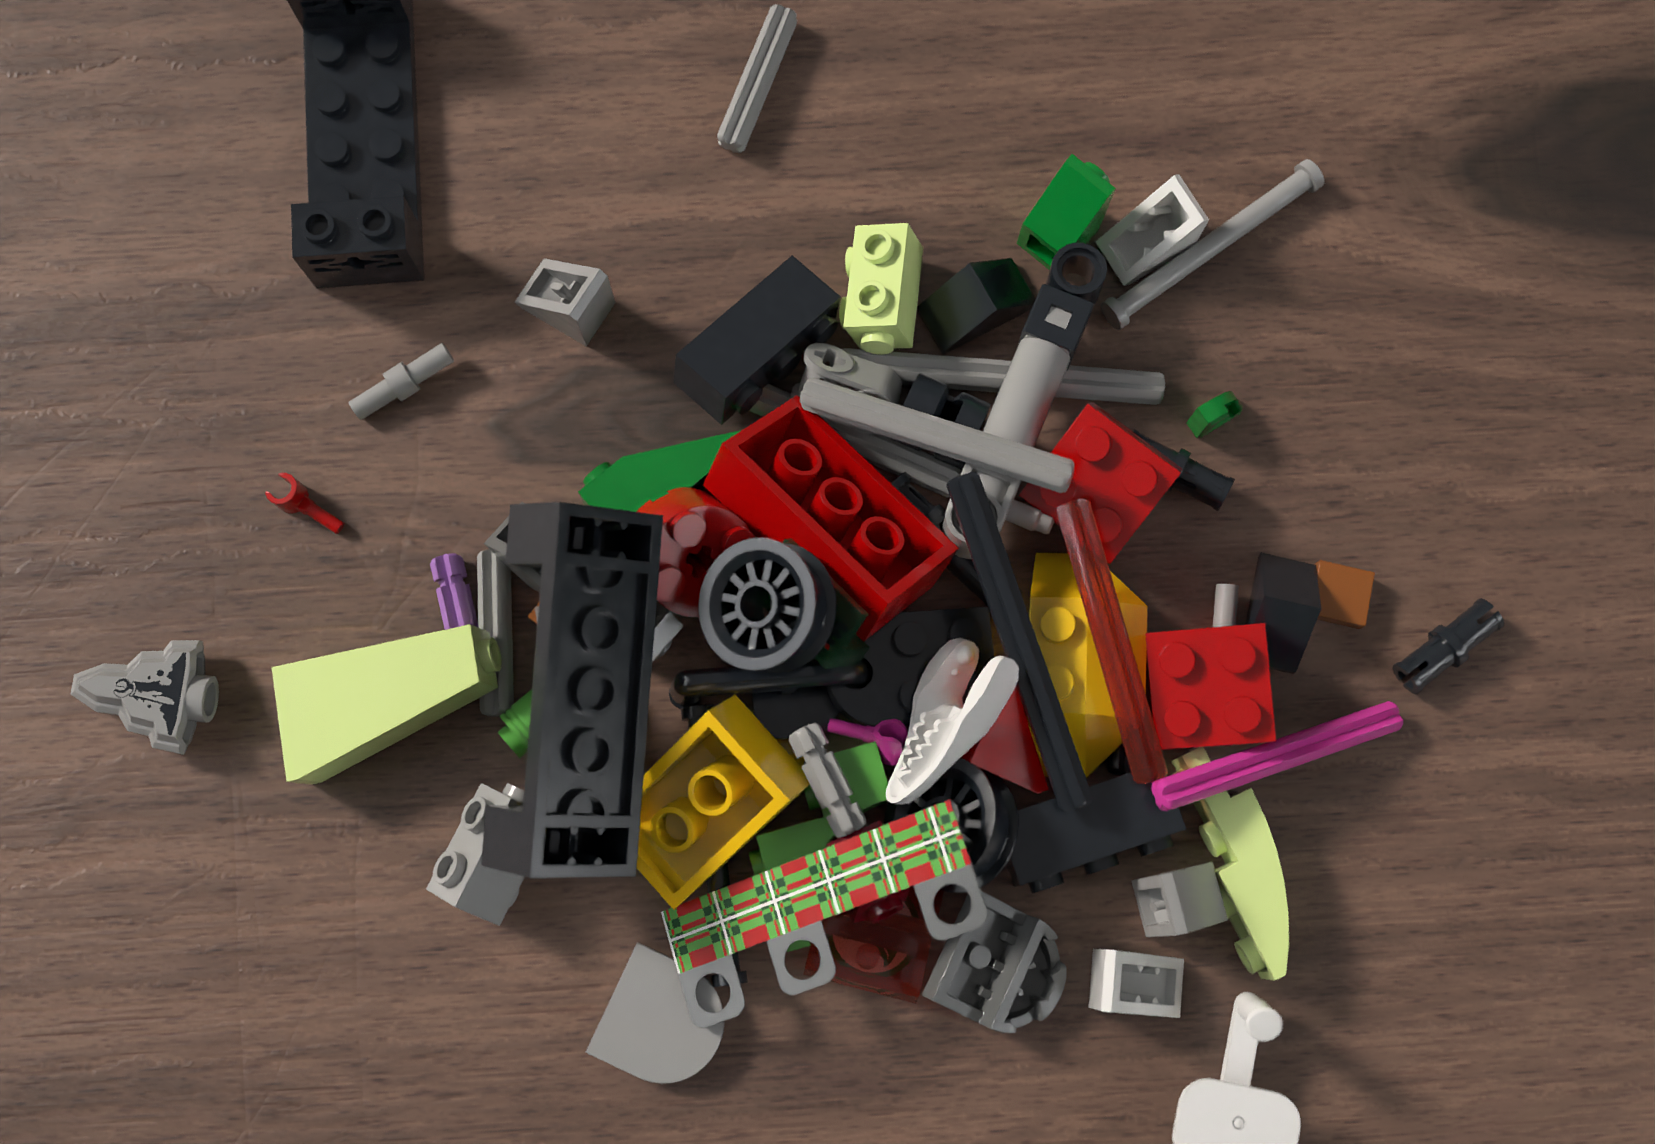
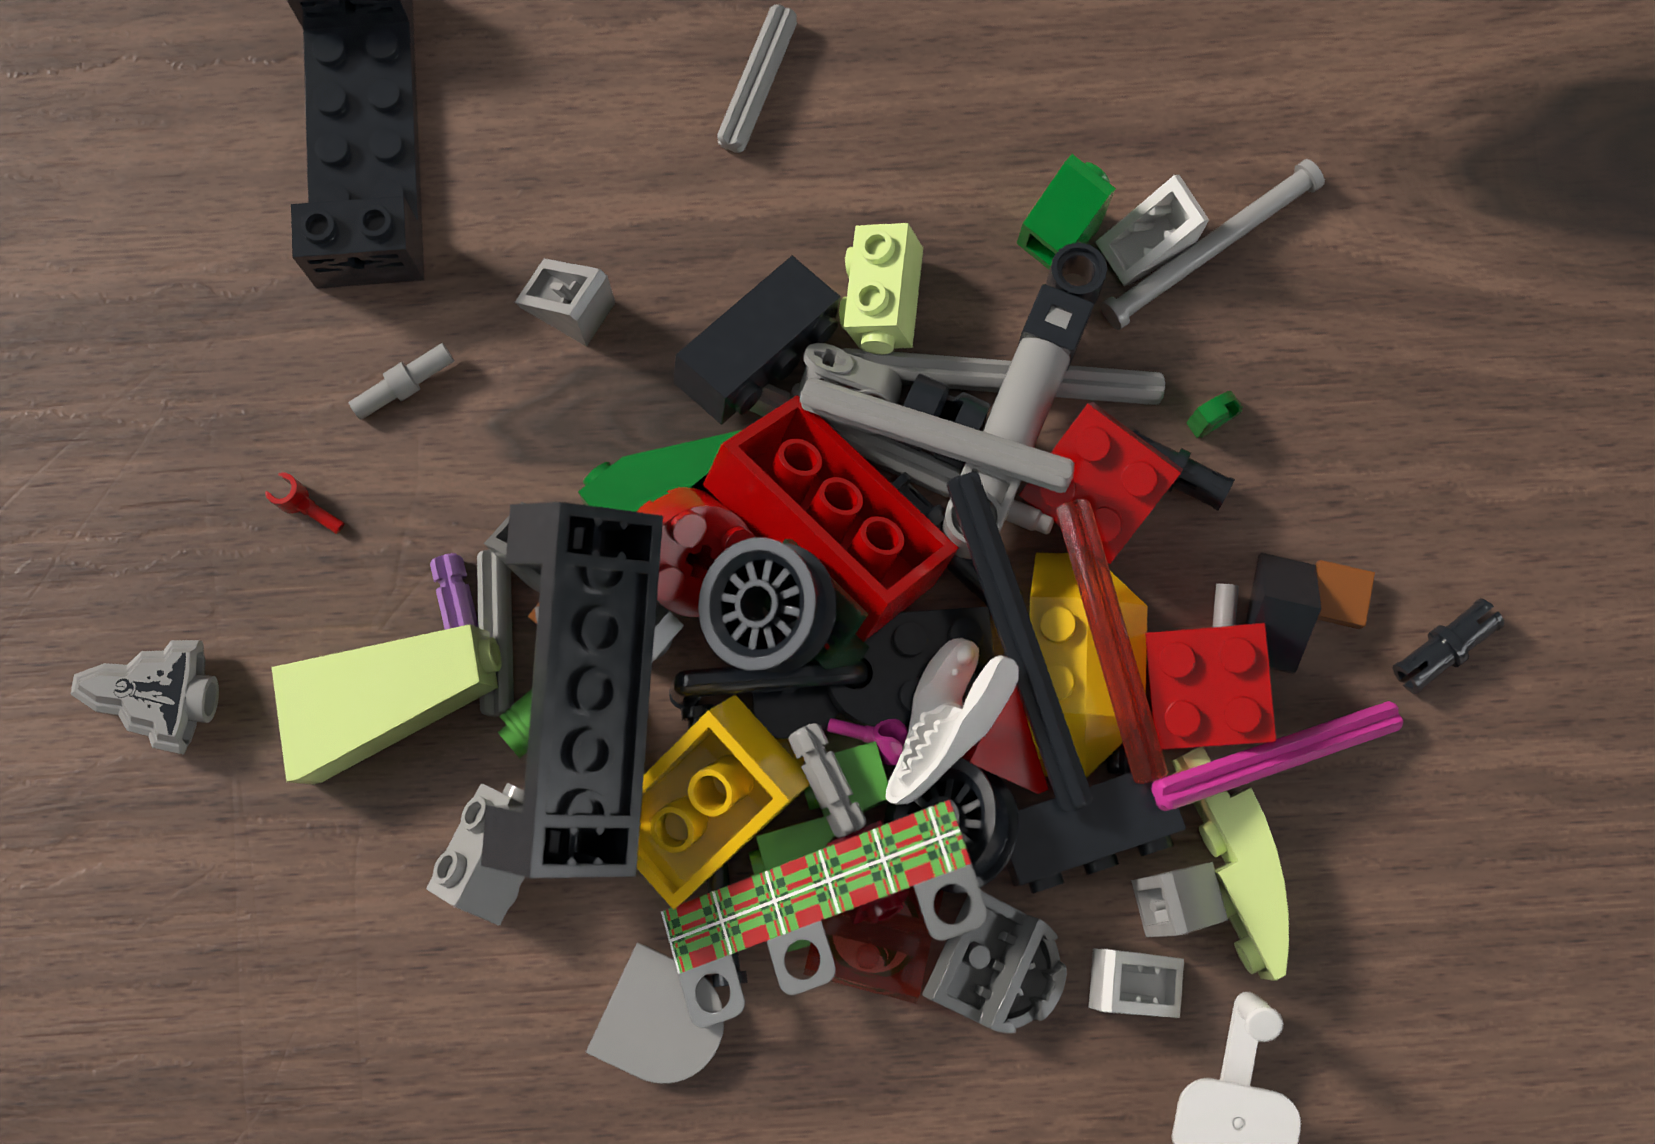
black slope [917,258,1036,355] -> none

